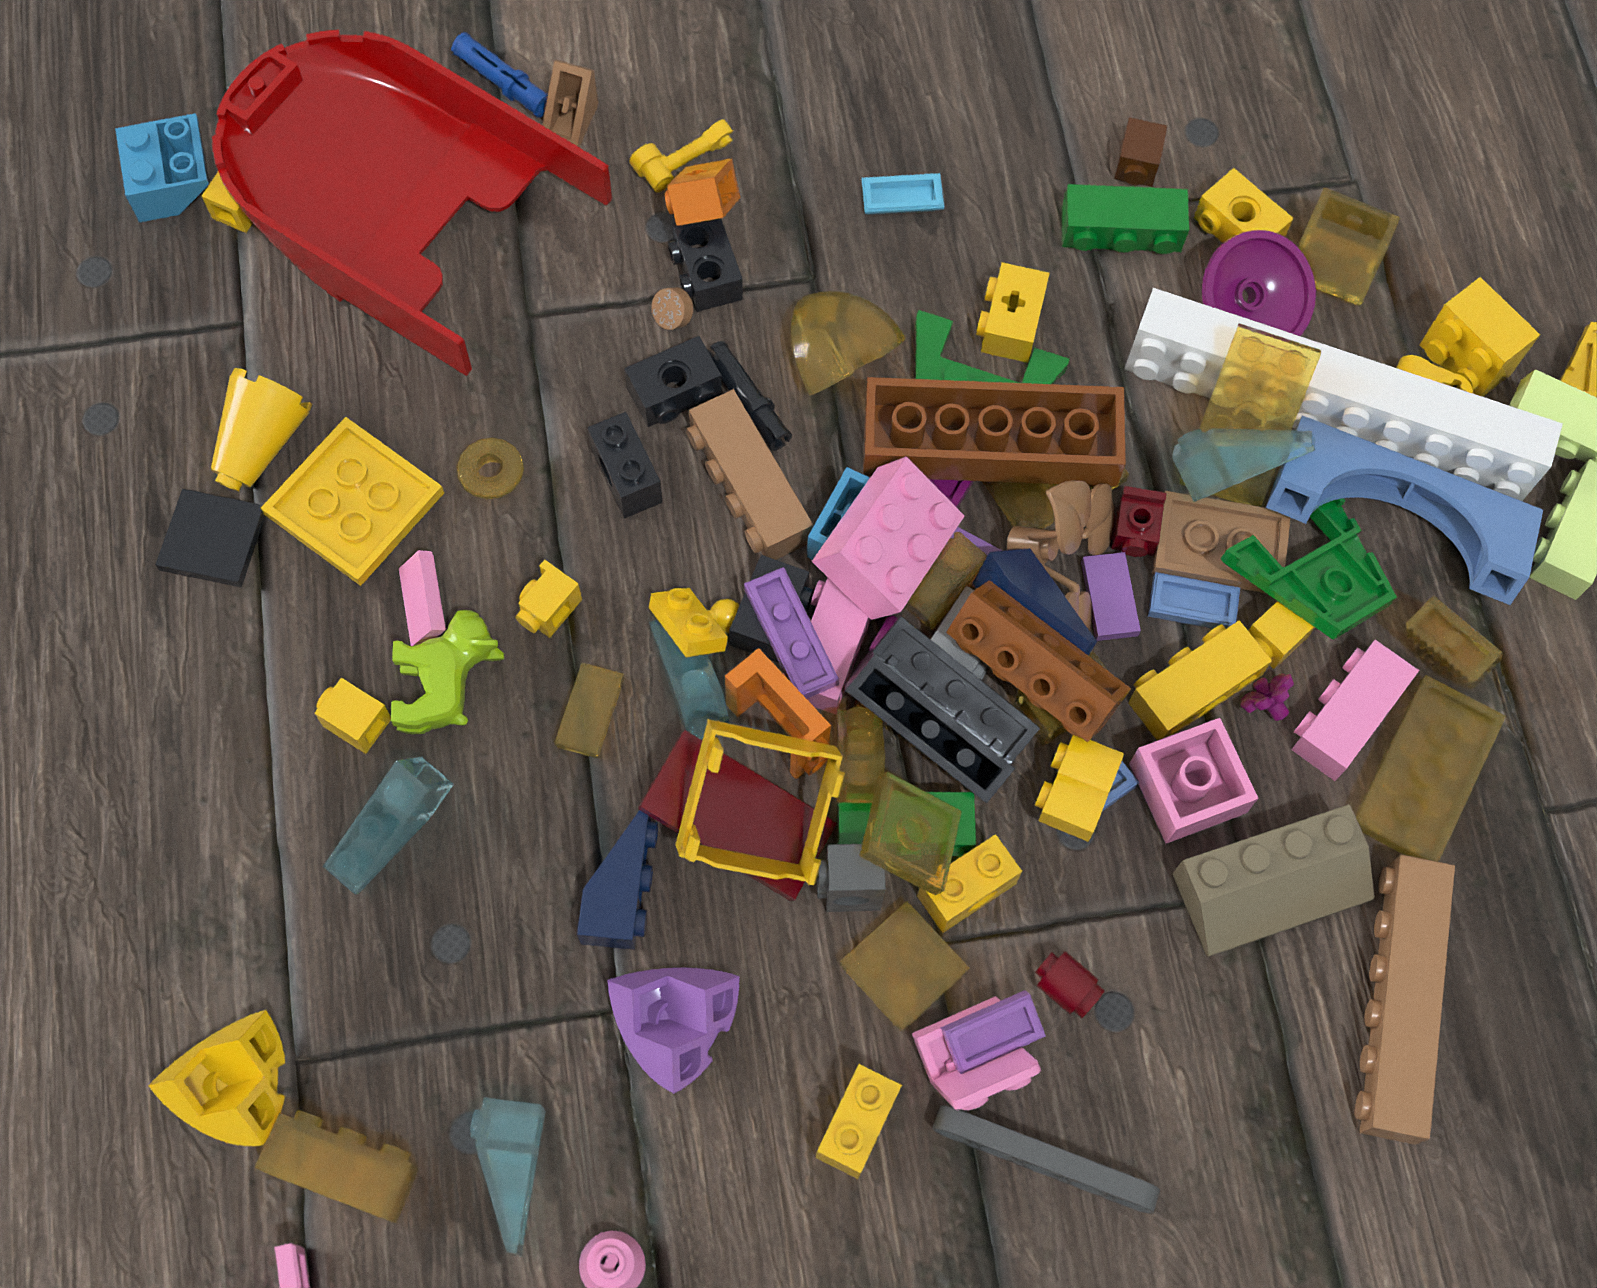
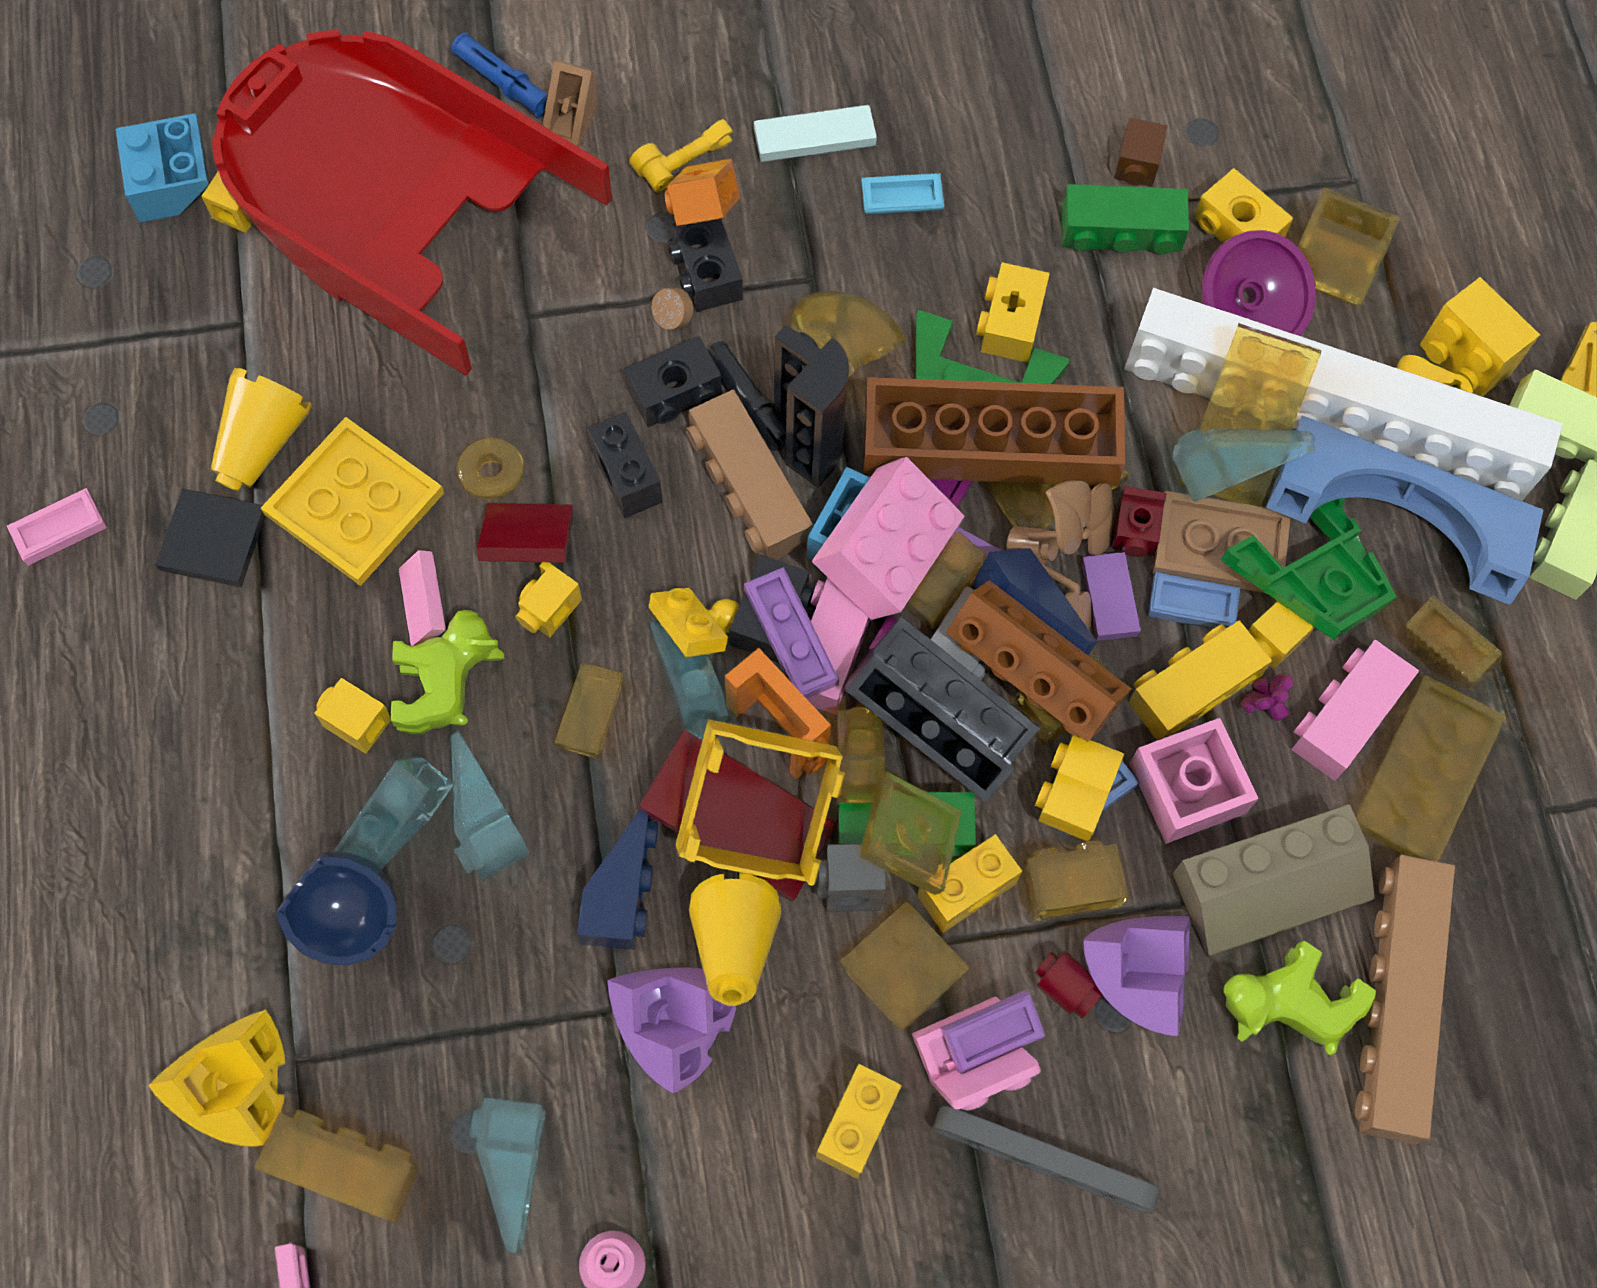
none -> bright pink tile [7,488,107,566]
none -> dark blue cylinder [277,852,397,966]
none -> clear light blue slope [451,731,530,881]
none -> dark red tile [477,503,573,563]
none -> yellow cone [689,873,781,1006]
none -> light aqua tile [754,105,877,162]
none -> black brick [774,325,849,488]
none -> clear yellow brick [1022,841,1129,922]
none -> medium lavender brick [1084,916,1190,1036]
none -> lime animal [1224,941,1376,1055]

